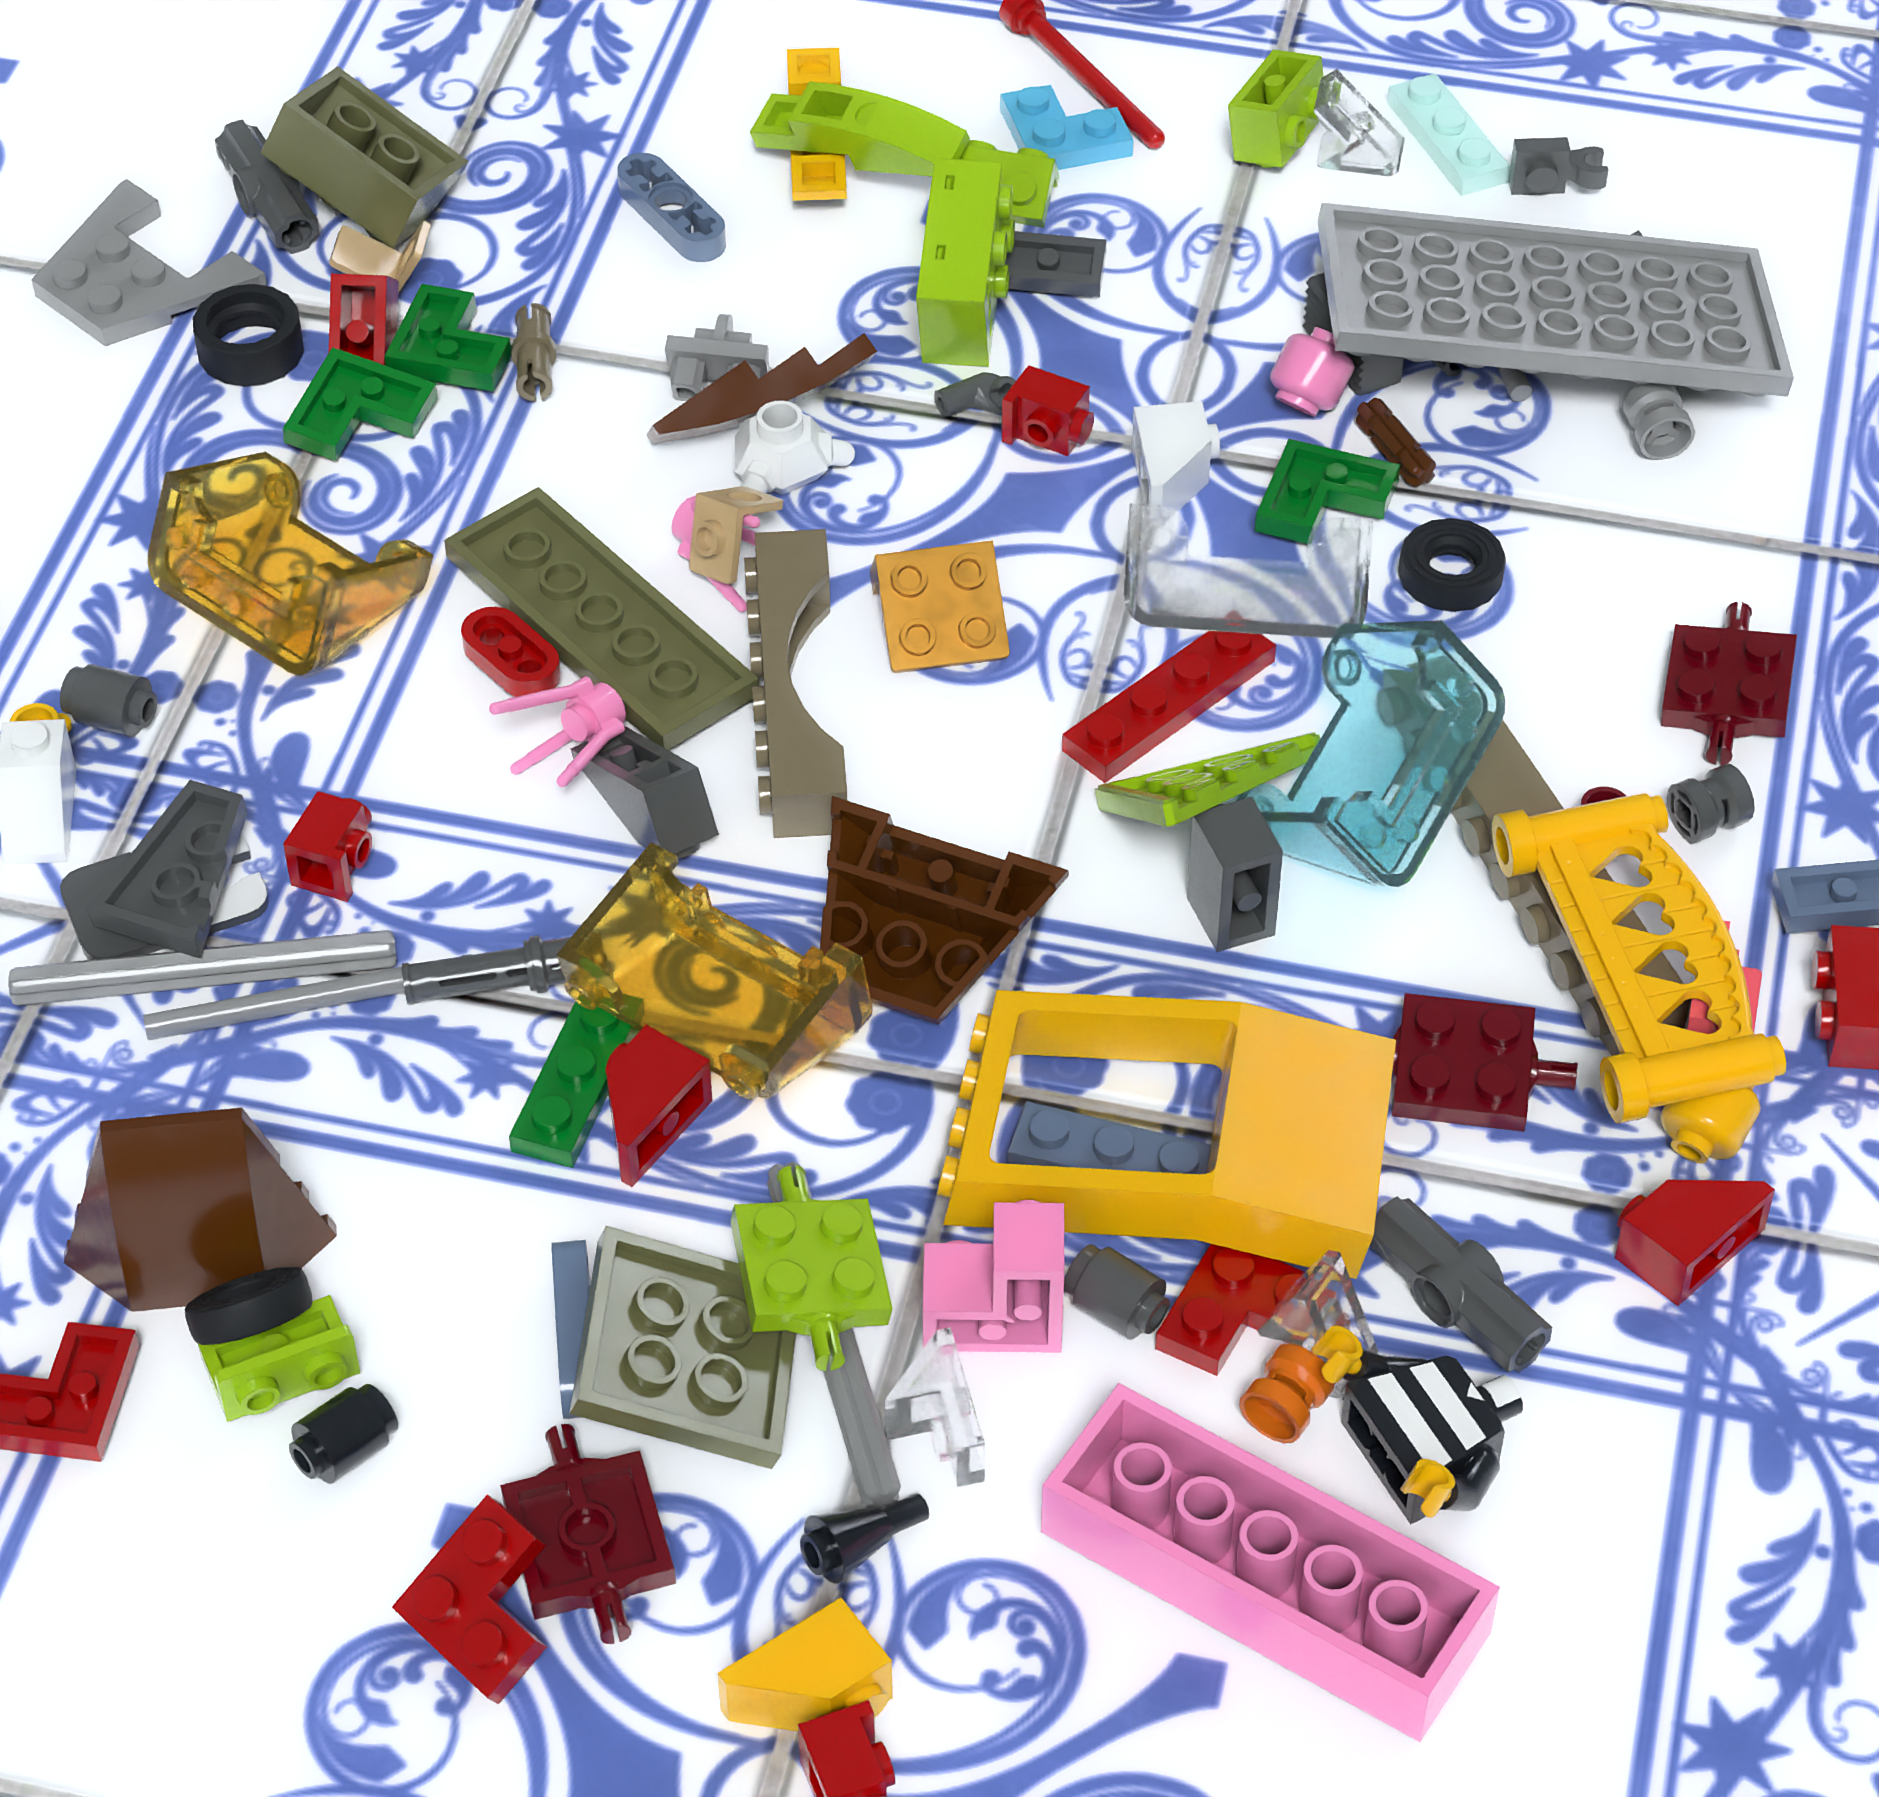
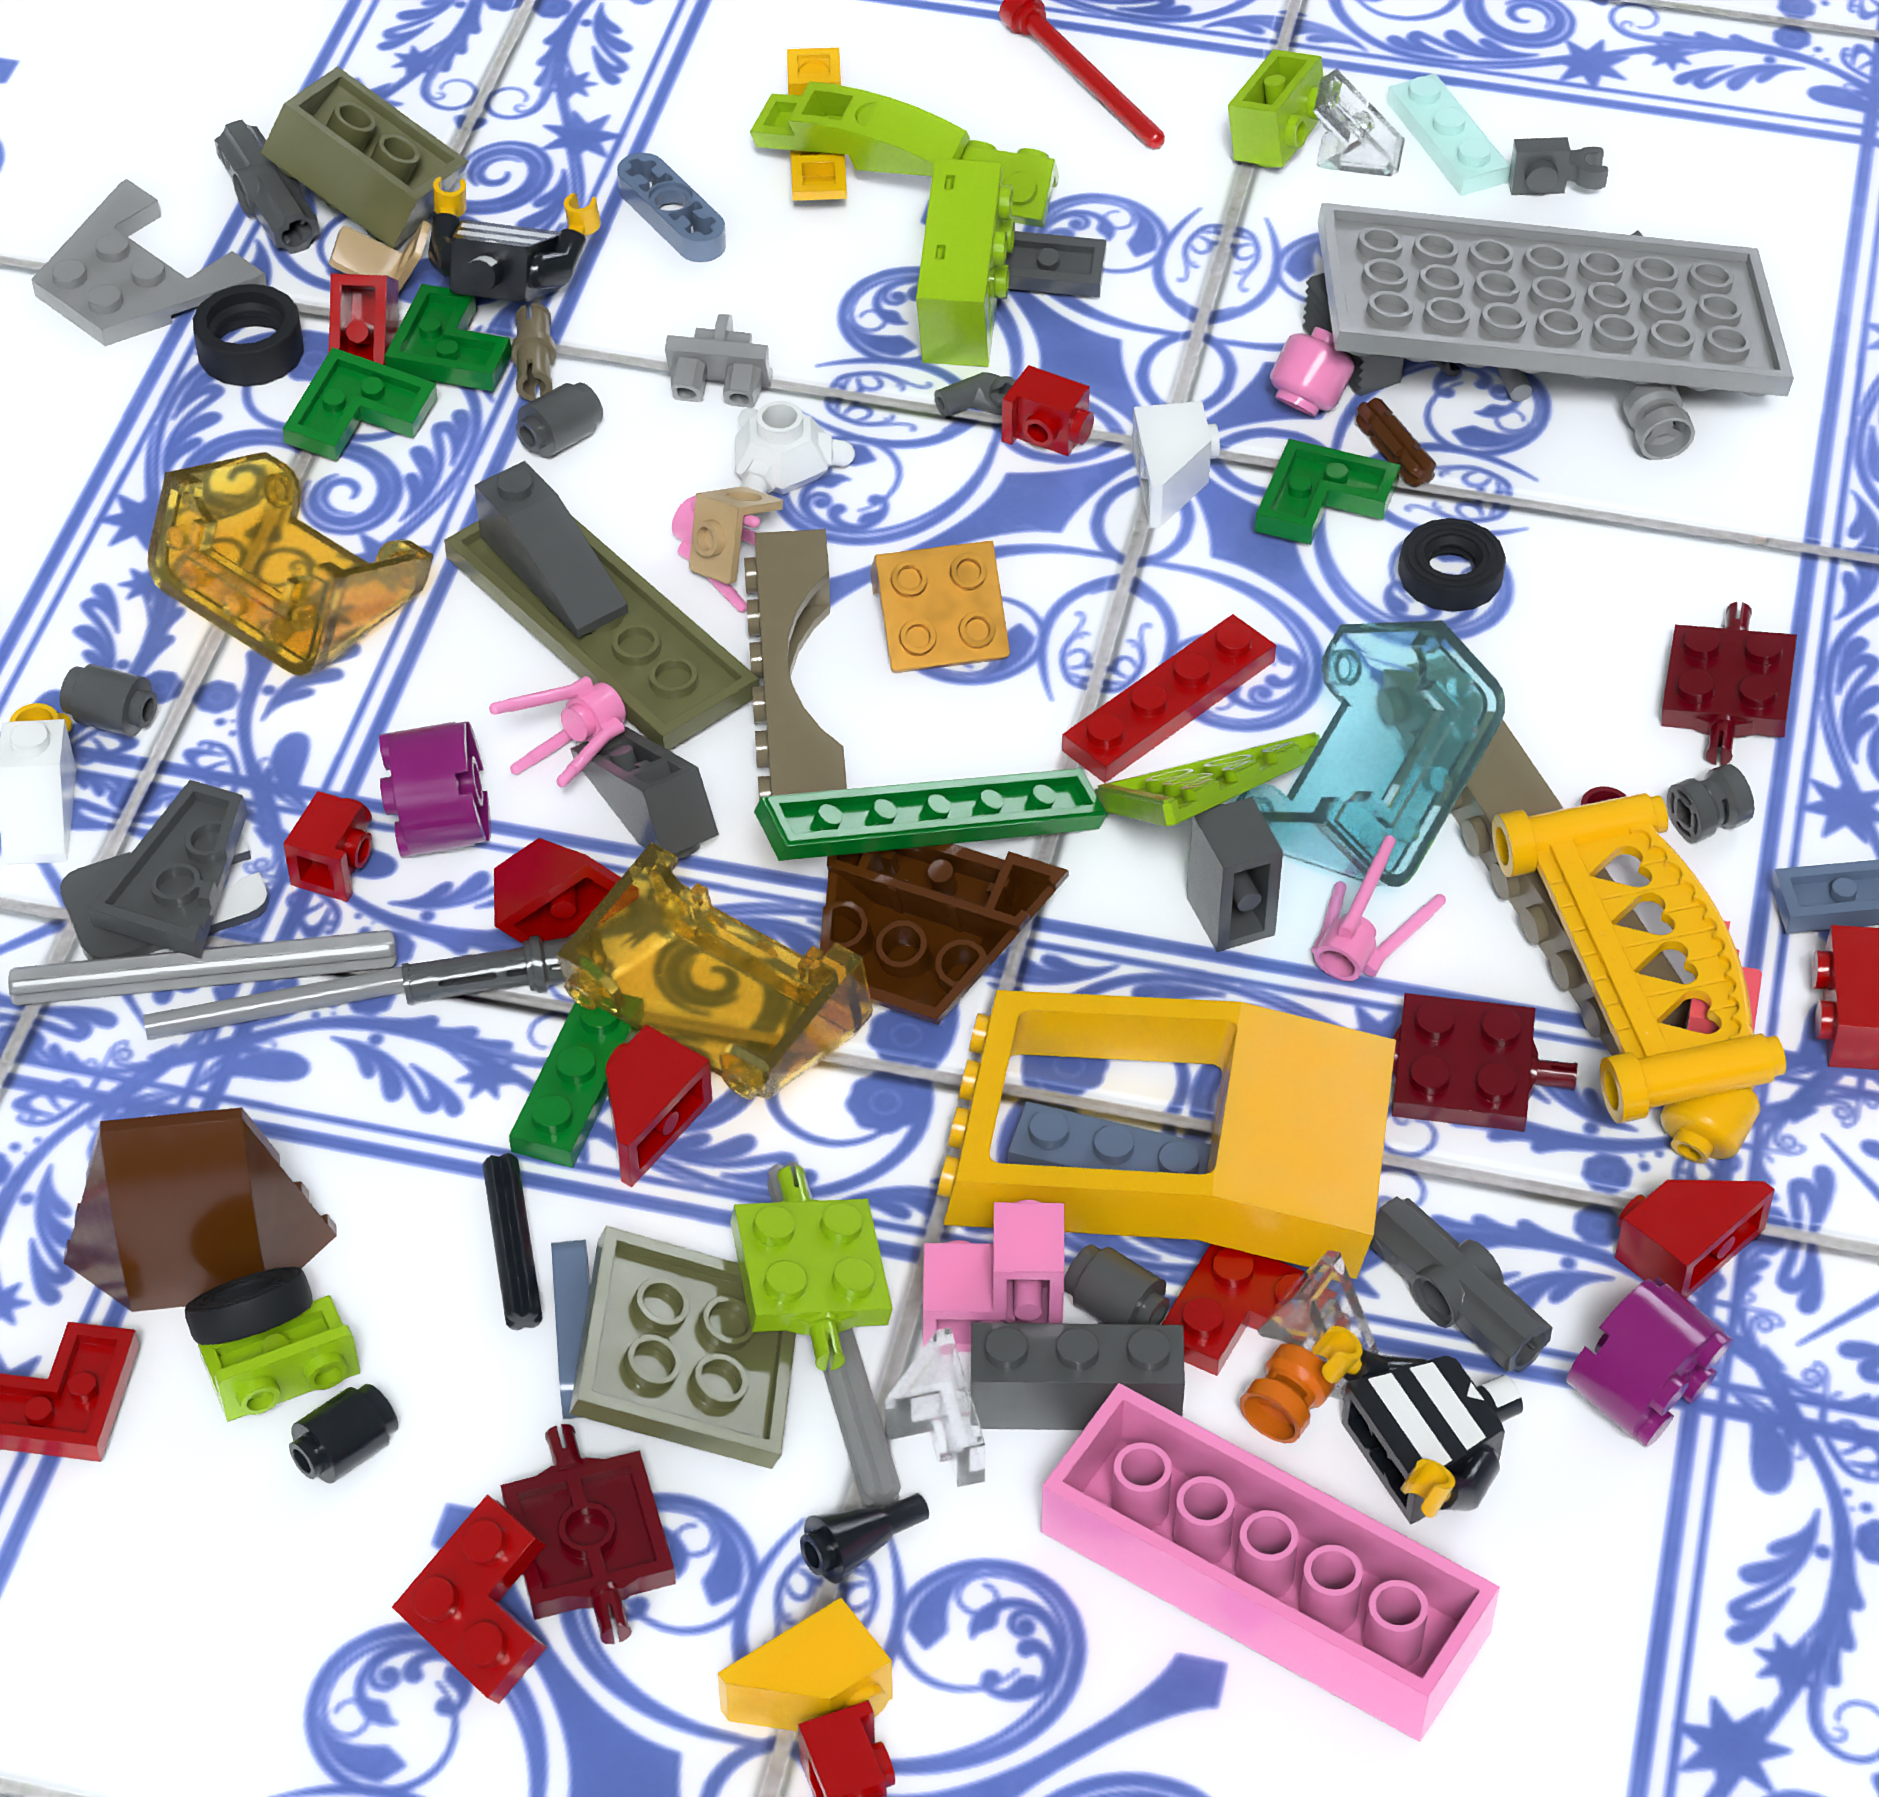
red plate [461,607,561,697] -> none
reddish brown slope [646,333,878,444] -> none
medium azure plate [1000,84,1133,170] -> none
clear windscreen [1124,503,1374,639] -> none
none -> magenta brick [379,721,491,858]
none -> black torso [428,177,601,302]
none -> dark grey slope [474,460,628,638]
none -> black axle [482,1153,543,1331]
none -> red slope [494,838,632,945]
none -> dark grey brick [516,382,603,458]
none -> green tile [754,768,1108,861]
none -> dark grey brick [970,1323,1185,1430]
none -> bright pink plant [1311,835,1446,981]
none -> magenta brick [1566,1276,1733,1447]

